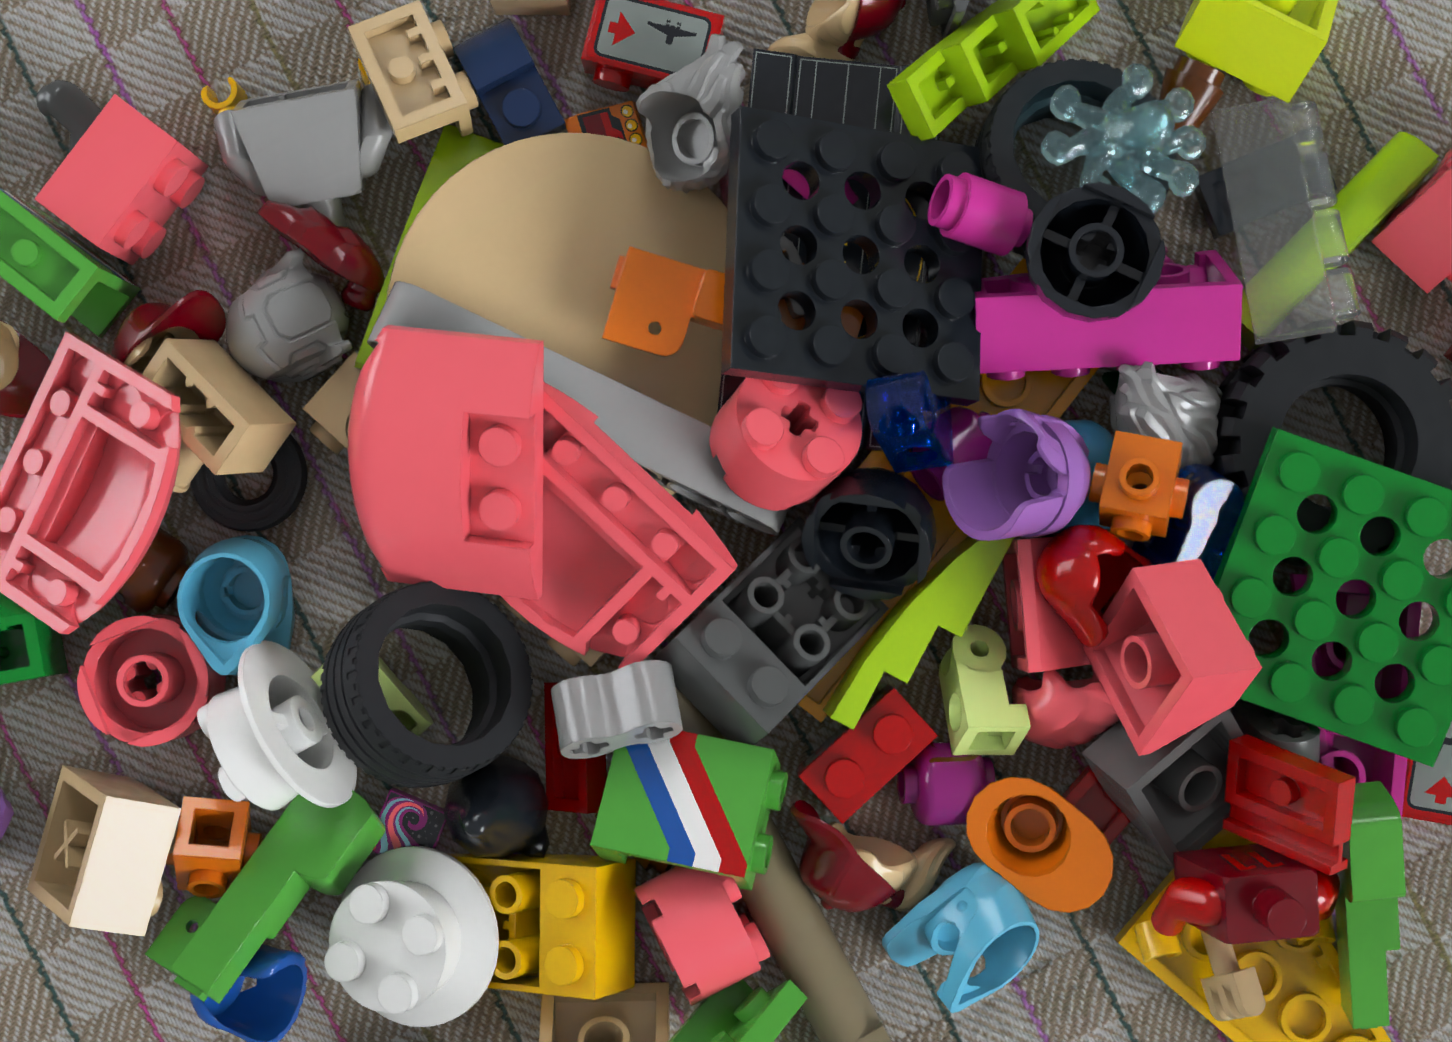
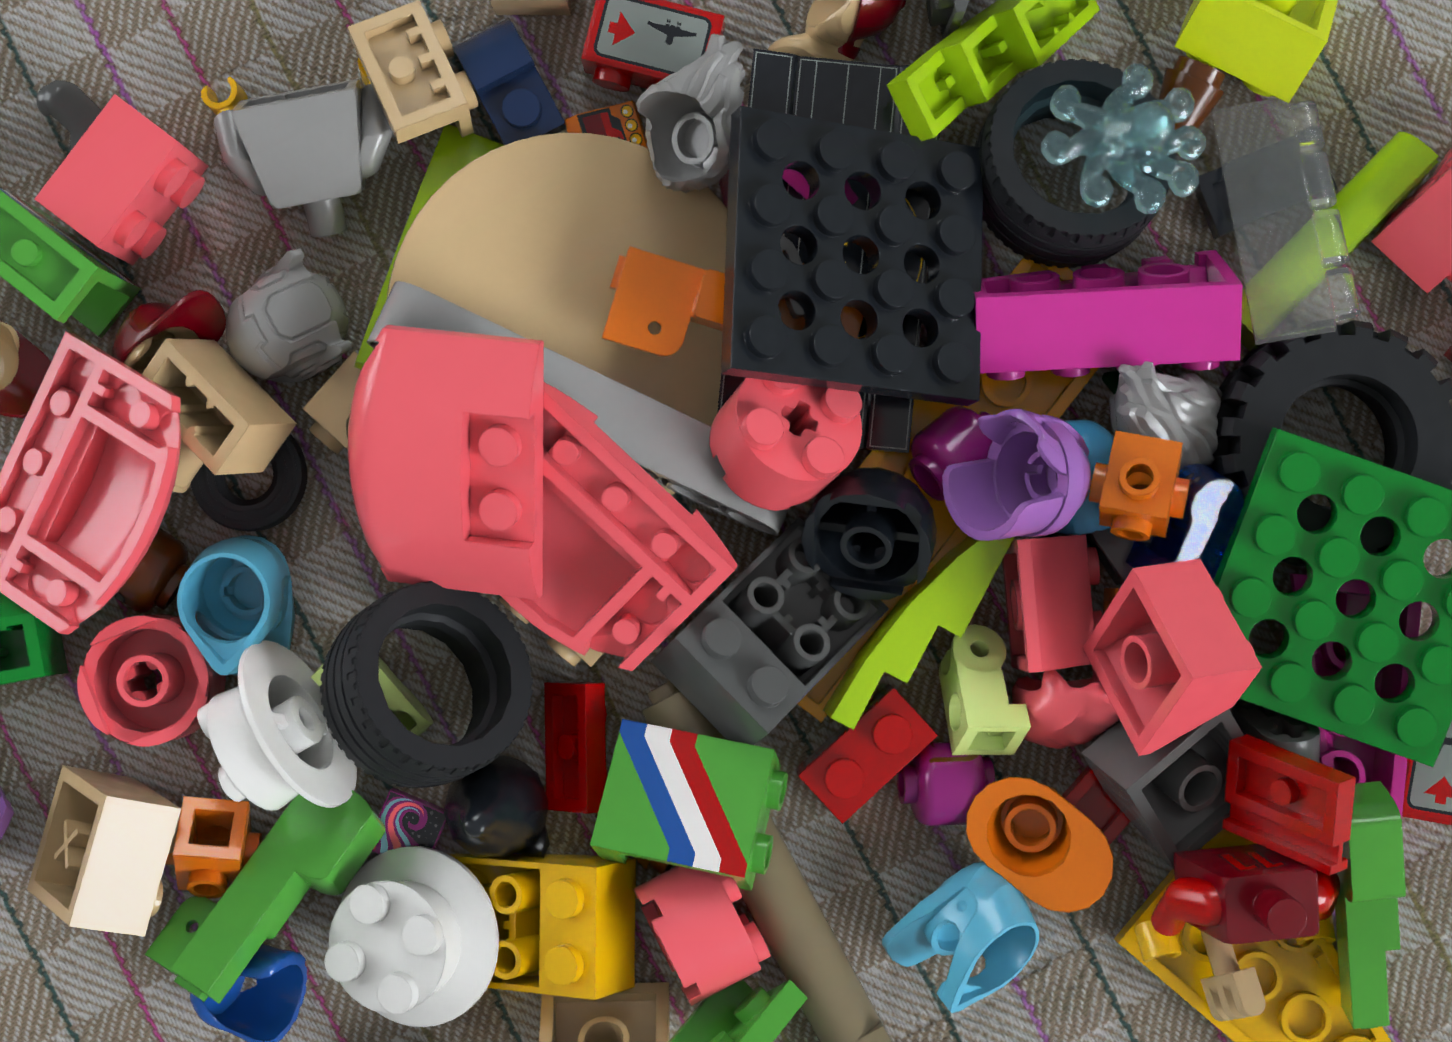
dark red arm [256,200,385,312] -> none
light grey axle [551,660,683,759] -> none
hair [790,800,956,912] -> none
clear blue leg [866,370,954,473] -> none
dark pink brick [928,172,1033,256] -> none
black cylinder [1025,182,1166,322] -> none
red hair [1037,524,1153,648] -> none

